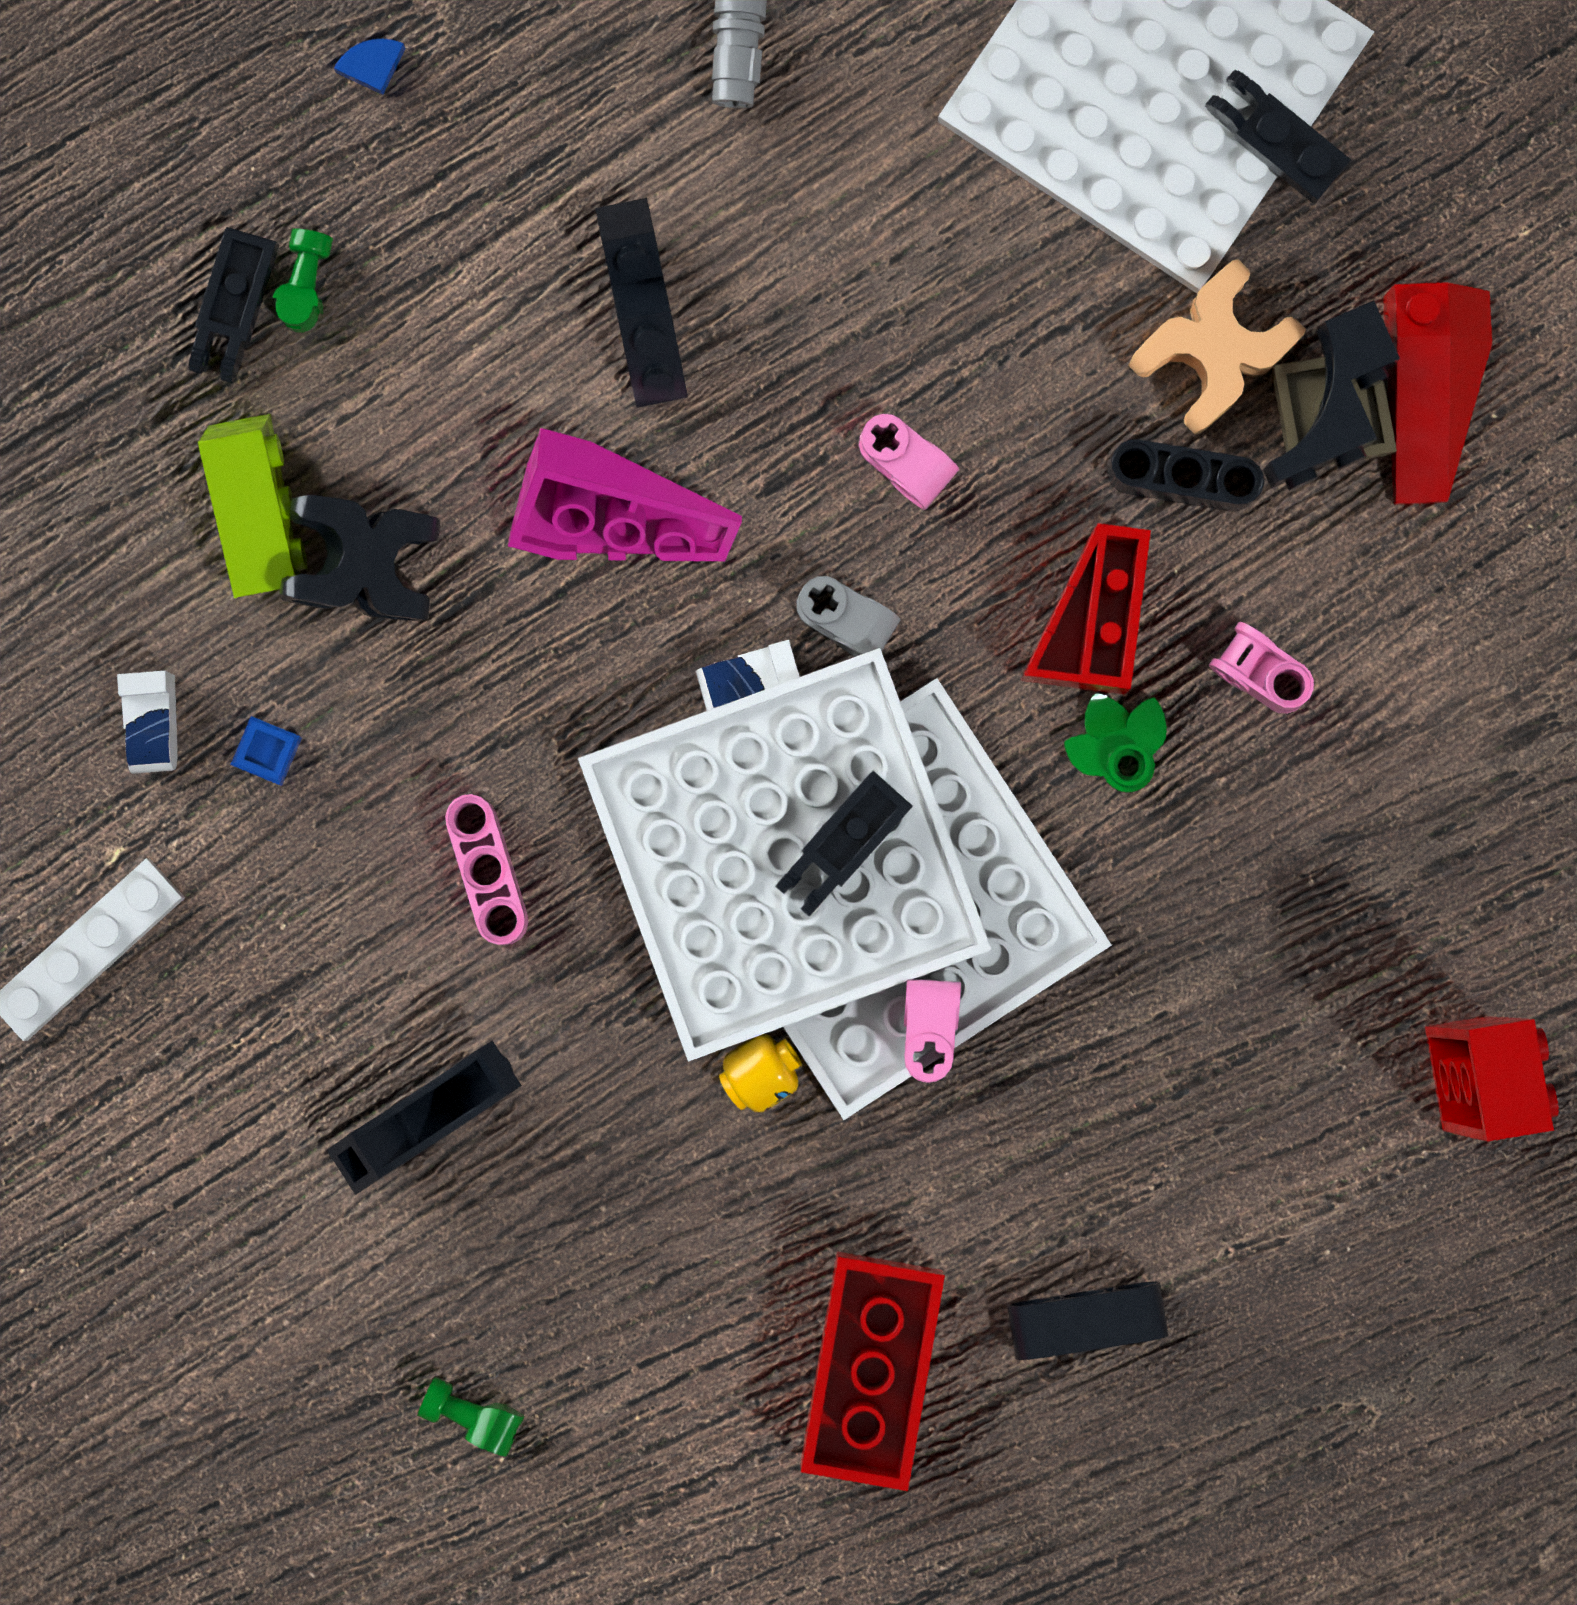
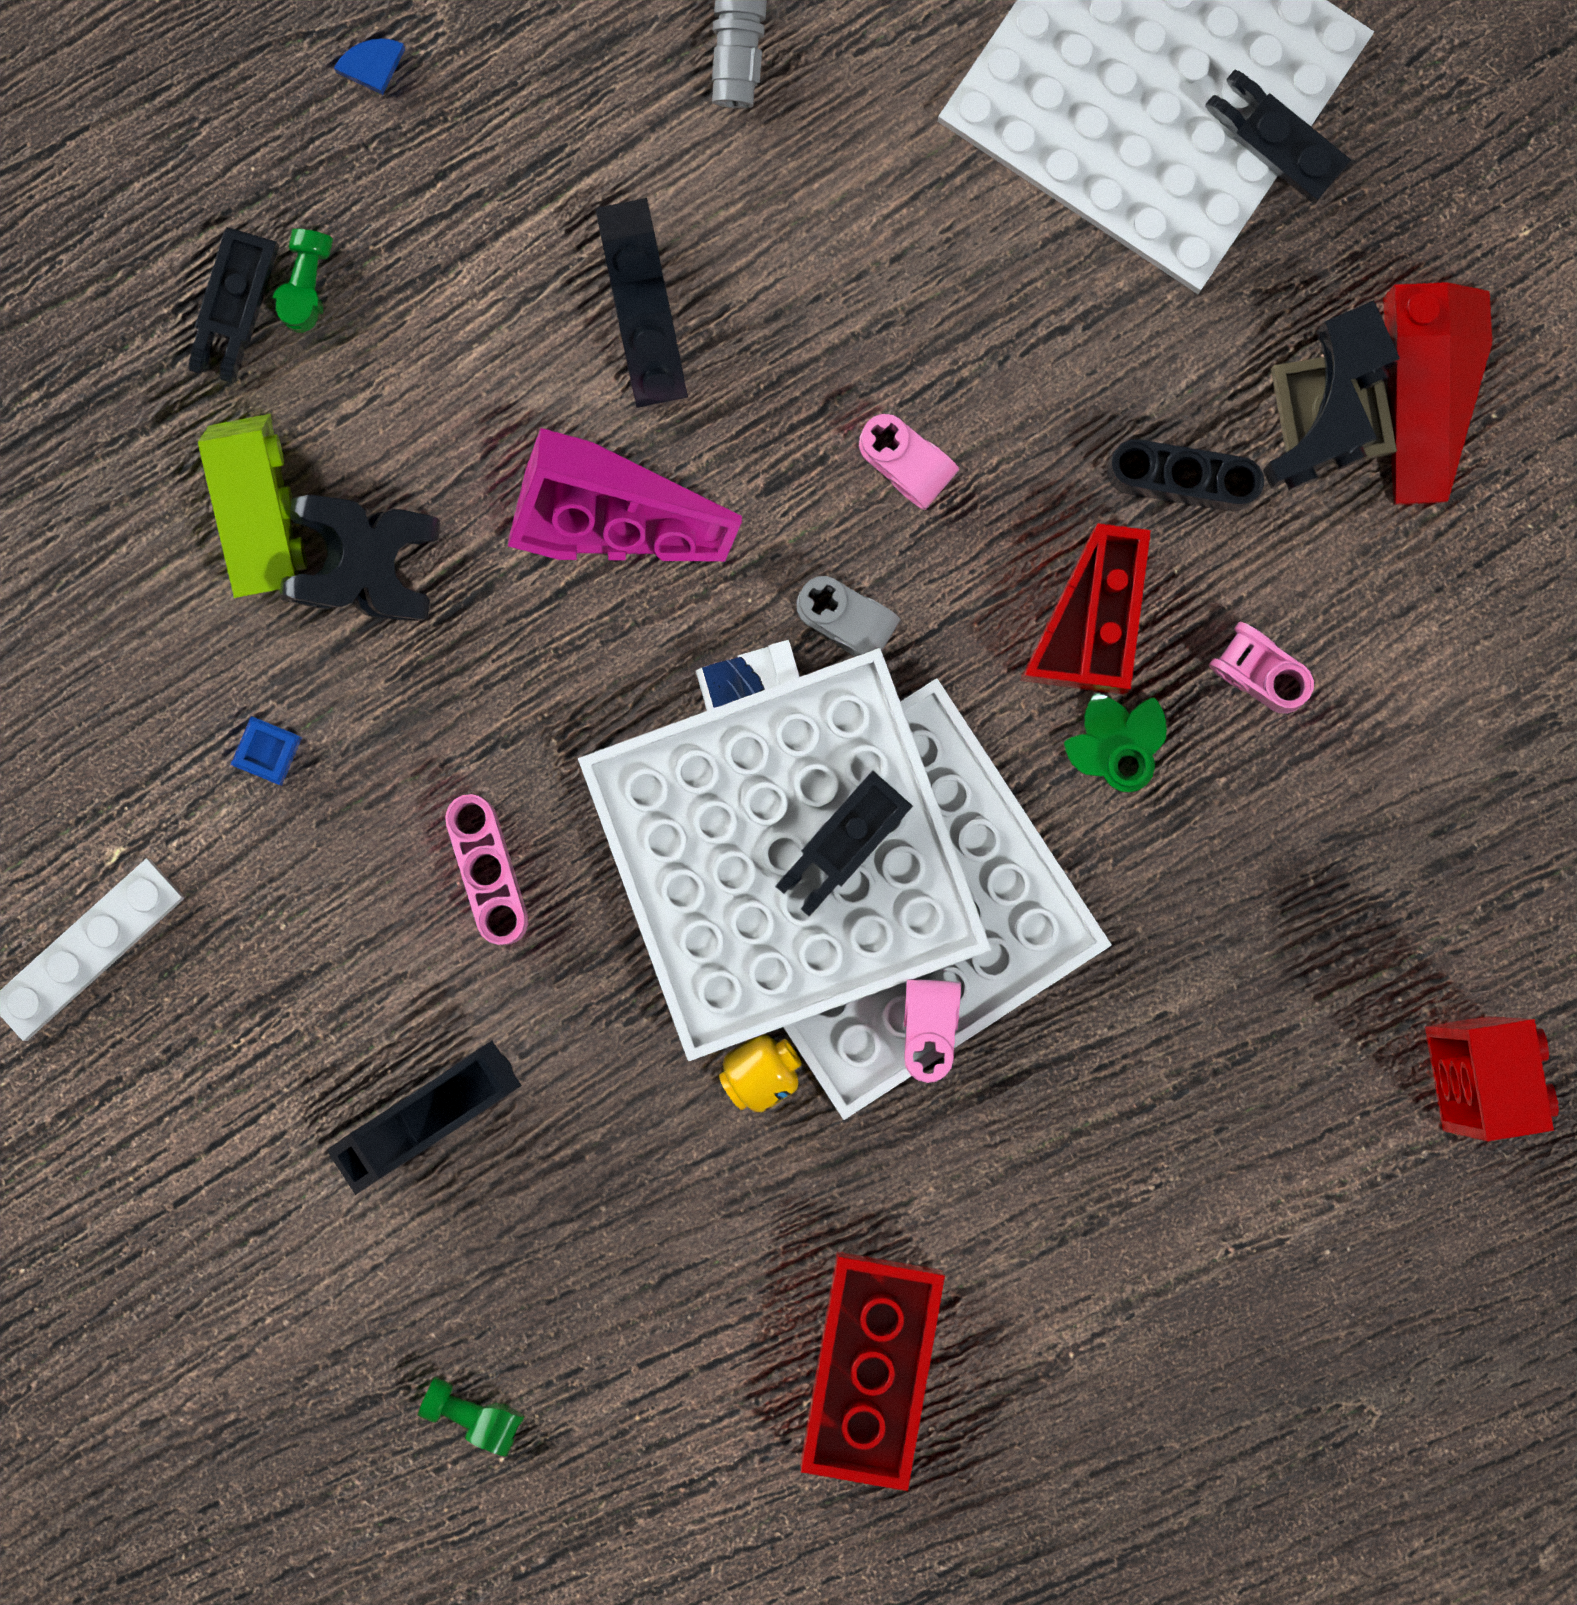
leg [117,671,177,774] -> none
black beam [1007,1281,1169,1360] -> none
light nougat piece [1128,259,1306,435] -> none

